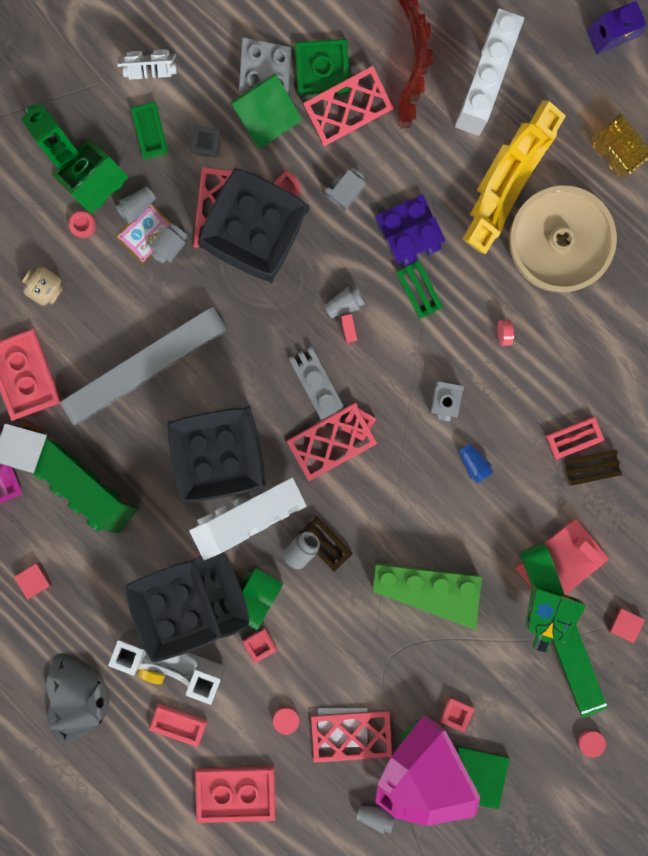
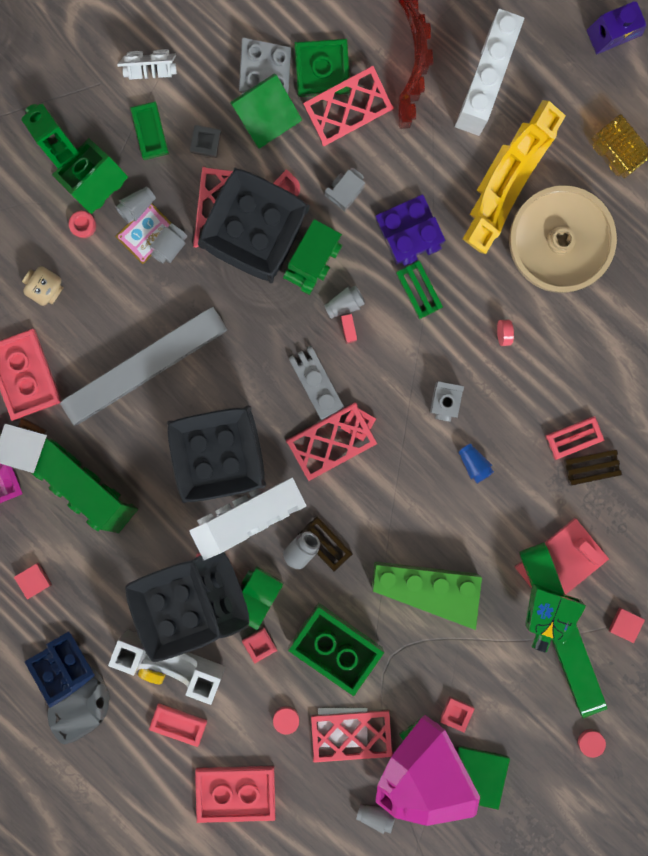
none -> dark blue slope [24,631,95,708]
none -> green hinge [283,219,343,295]
none -> green brick [288,602,384,696]

